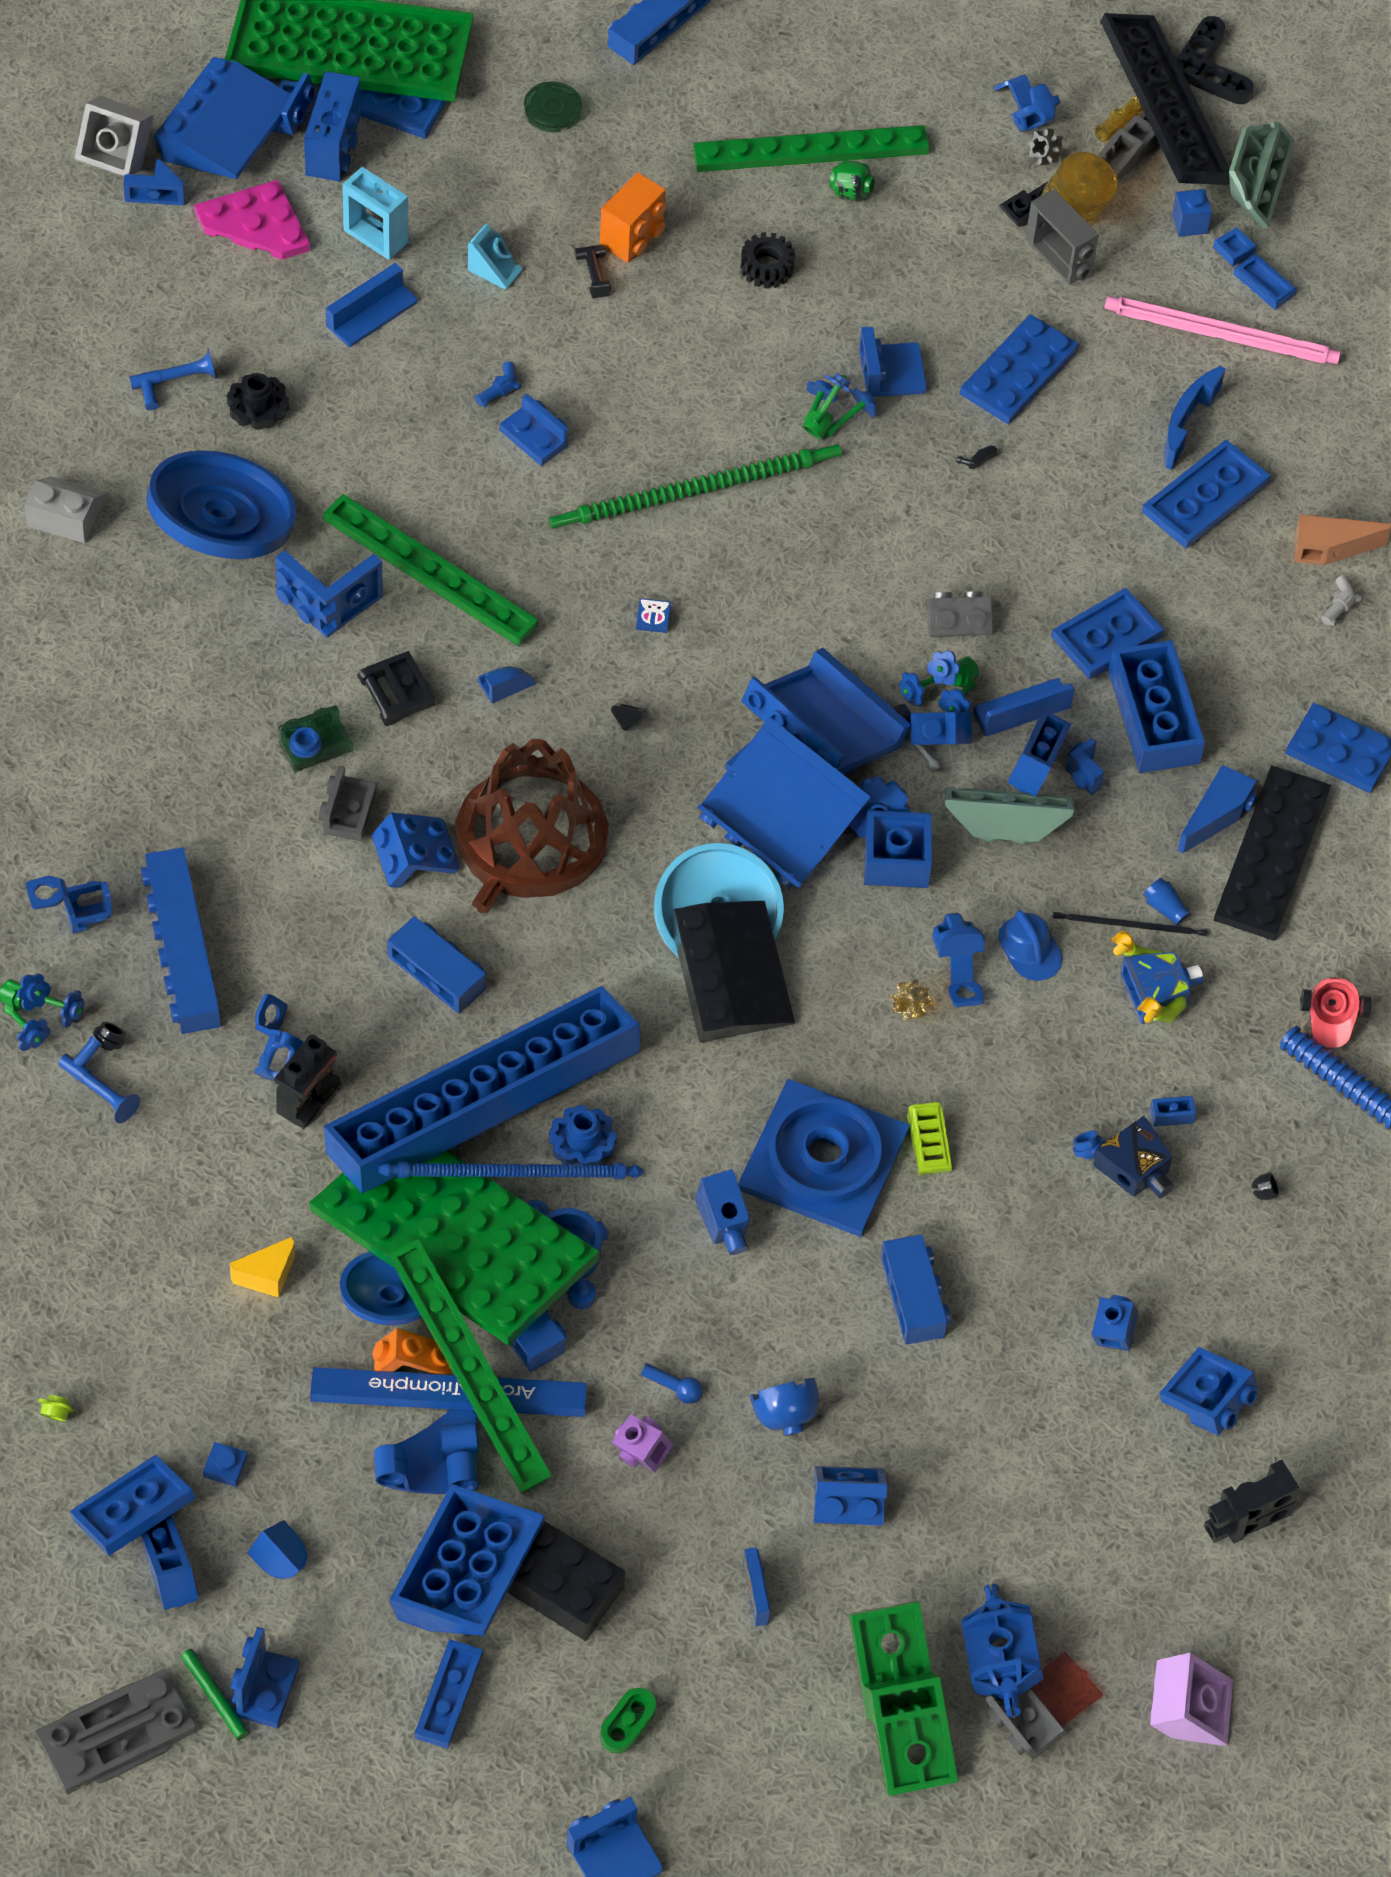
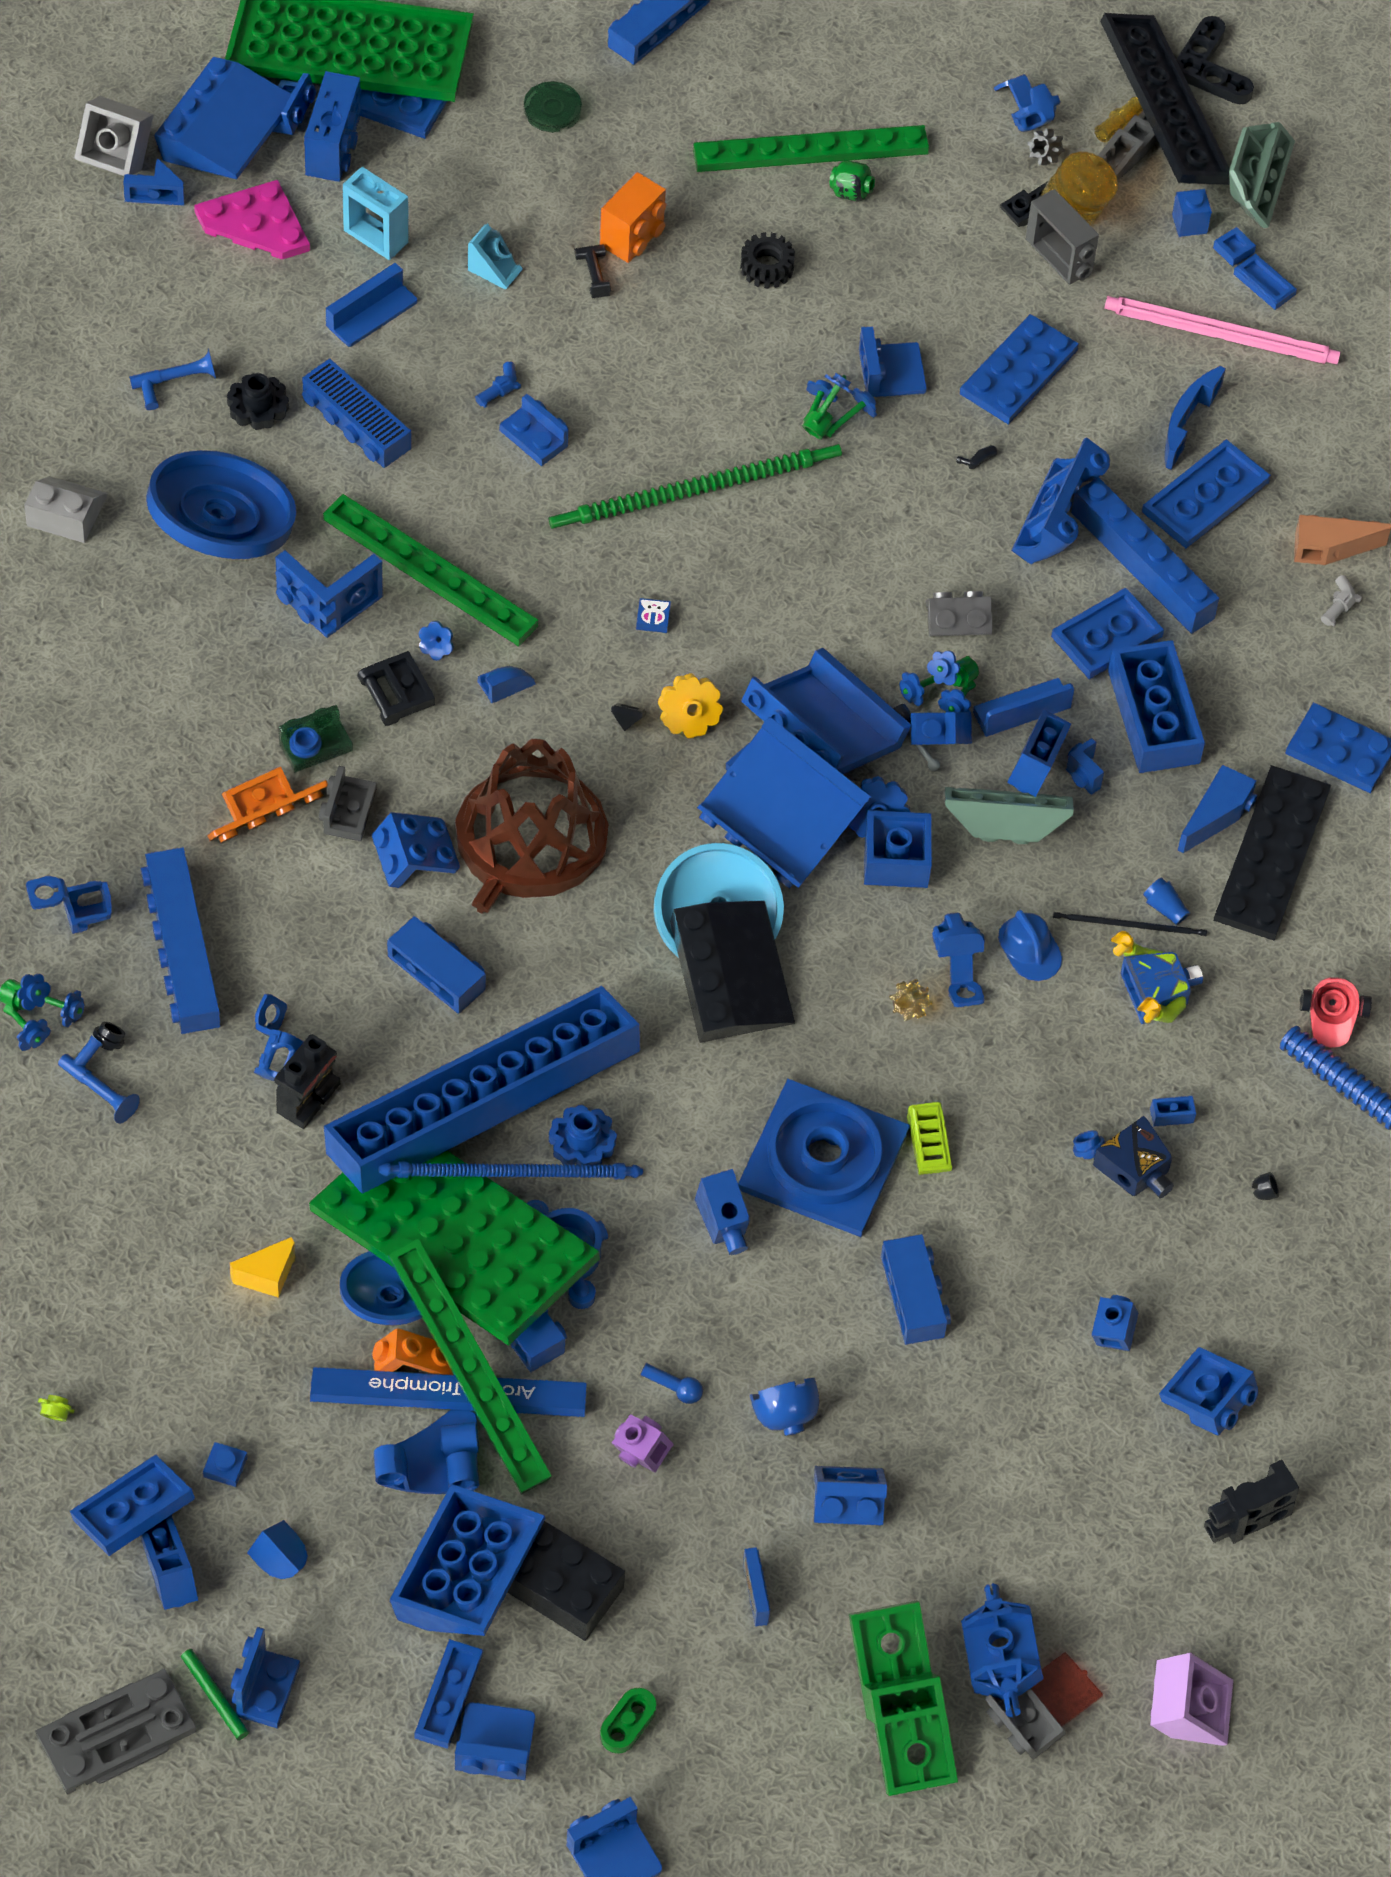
none -> orange bracket [207,767,328,843]
none -> blue brick [302,358,411,468]
none -> blue plant [418,621,454,661]
none -> blue bracket [455,1702,535,1780]
none -> yellow plant [658,673,723,738]
none -> blue piece [1011,437,1110,564]
none -> blue brick [1071,477,1219,634]

